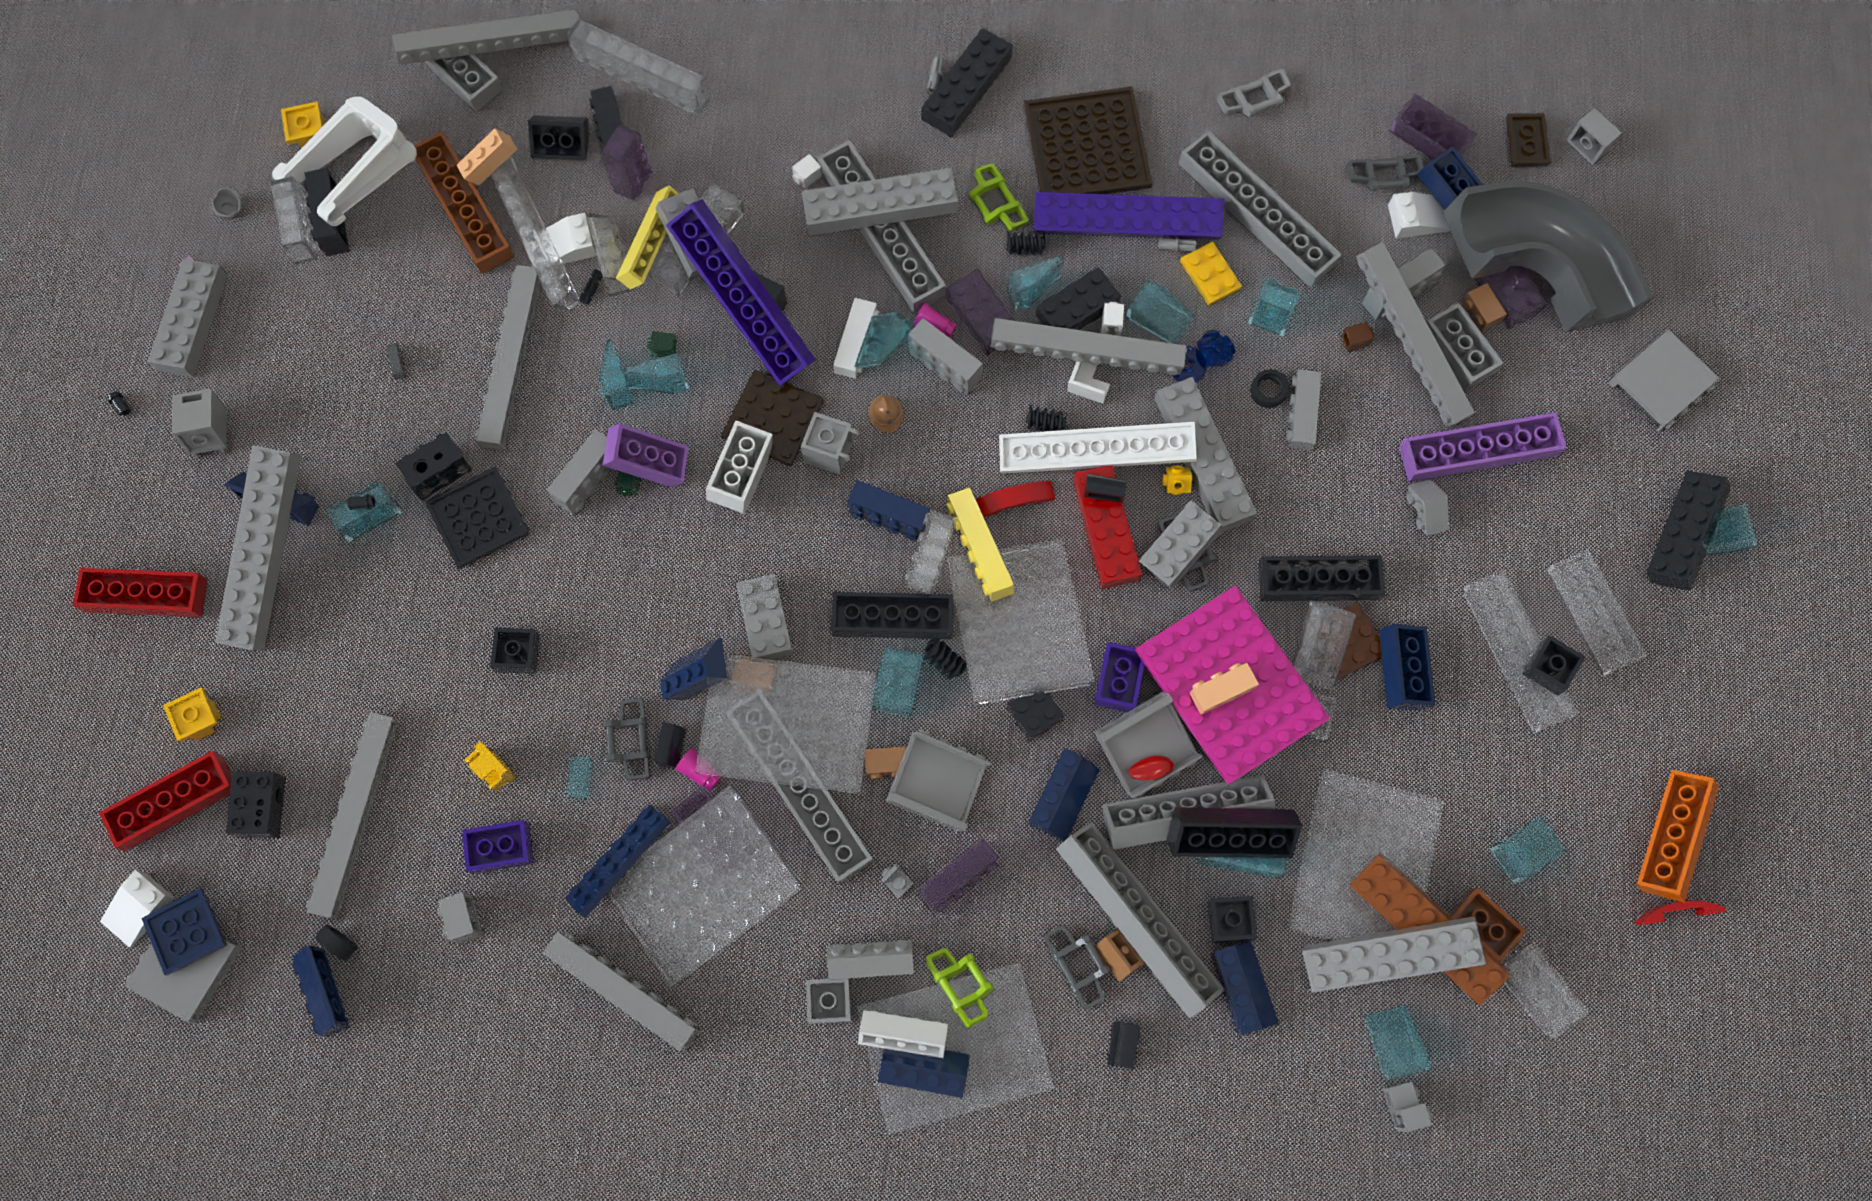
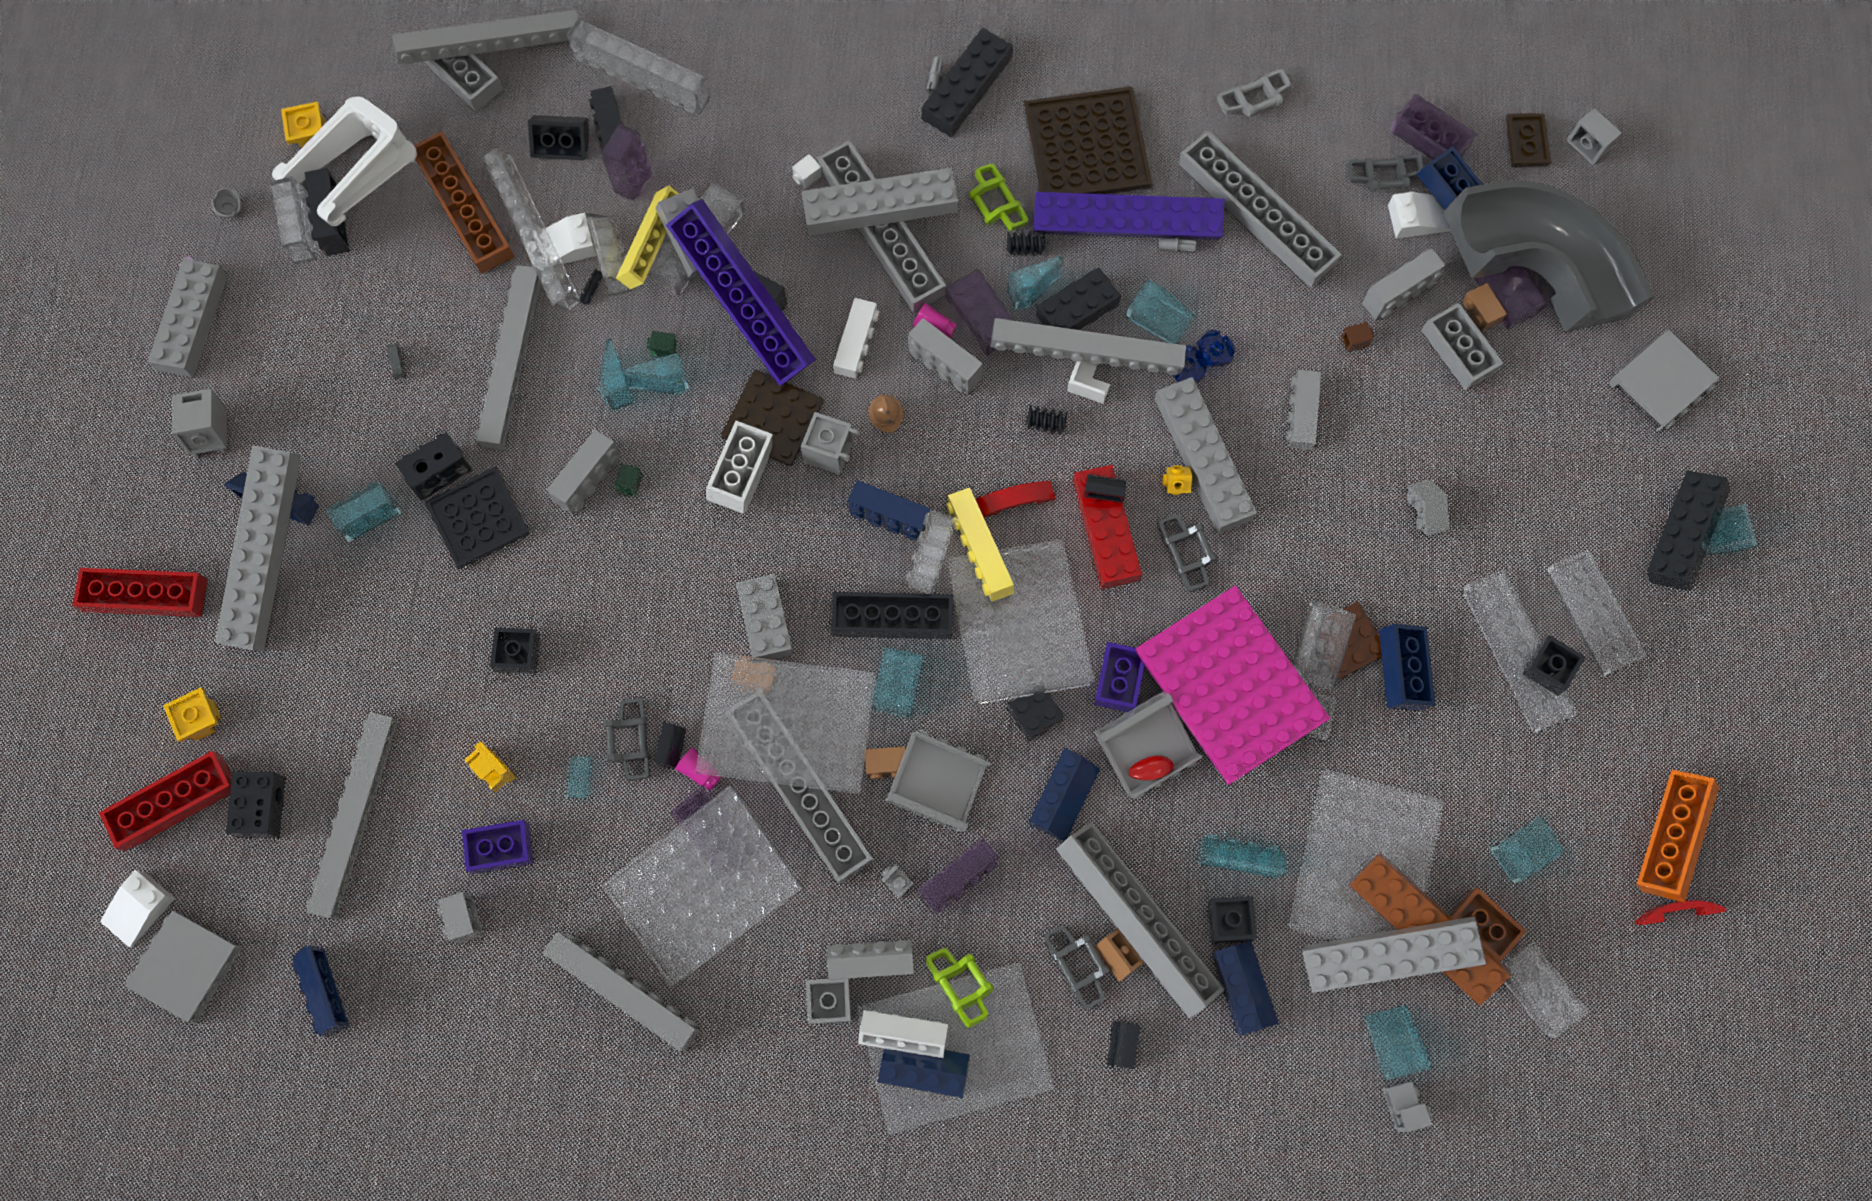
black pin [108,391,131,417] -> none
dark blue plate [141,888,227,976] -> none
black tyre [315,924,357,961] -> none
black pin [347,494,376,510] -> none
light nougat brick [457,129,517,185] -> none
dark blue plate [565,804,671,918] -> none
medium lavender brick [602,423,689,487] -> none
dark blue slope [660,638,727,700] -> none
clear light blue slope [854,312,913,368] -> none
black piece [924,637,968,680] -> none
white plate [999,422,1197,474] -> none
white brick [1101,302,1124,336] -> none
light grey brick [1102,775,1276,850] -> none
light grey brick [1139,501,1223,590] -> none
black brick [1166,807,1302,858] -> none
yellow plate [1180,242,1242,306] -> none
light nougat brick [1189,663,1259,715] -> none
clear light blue brick [1248,279,1302,337] -> none
black tyre [1250,369,1289,408] -> none
black brick [1258,555,1385,601] -> none
light grey brick [1356,242,1475,426] -> none
medium lavender brick [1399,412,1567,482] -> none

